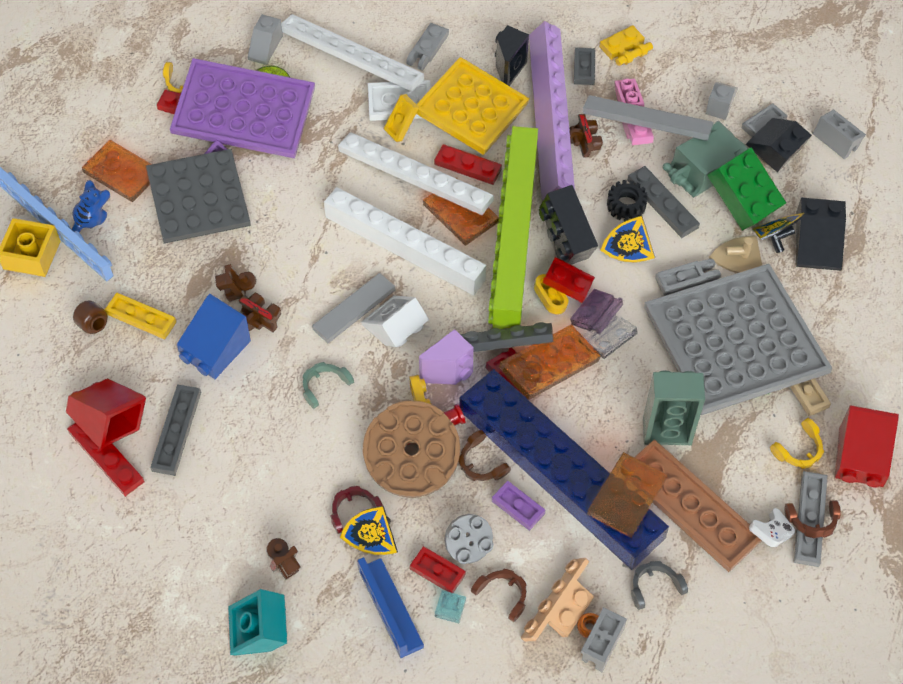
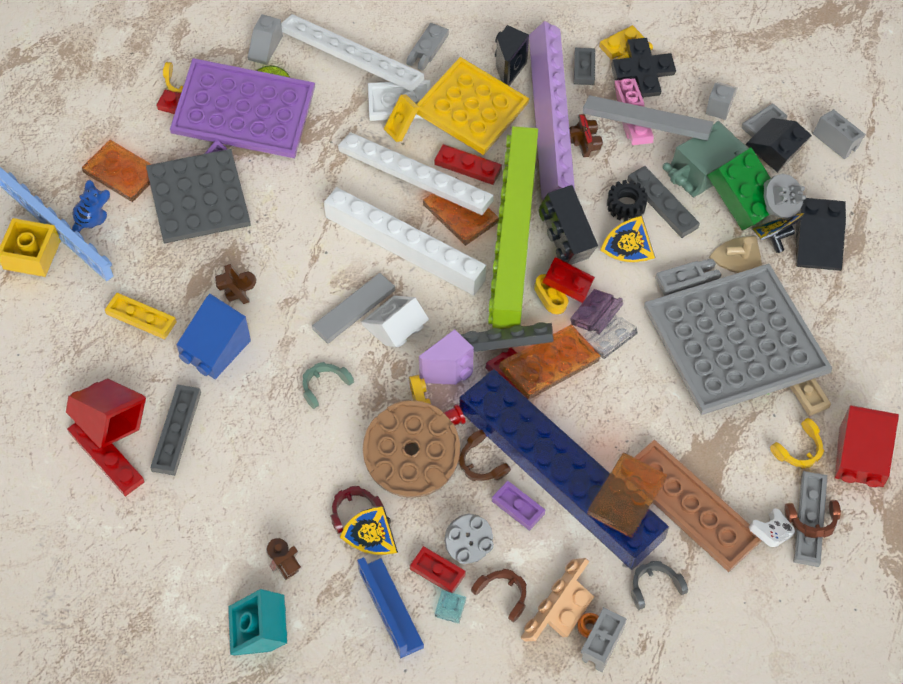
reddish brown head [73,300,108,334] -> none
reddish brown hips [239,292,281,333] -> none
sand green brick [643,370,705,446] -> none
none -> black plate [611,38,676,98]
none -> light grey plate [764,174,806,218]

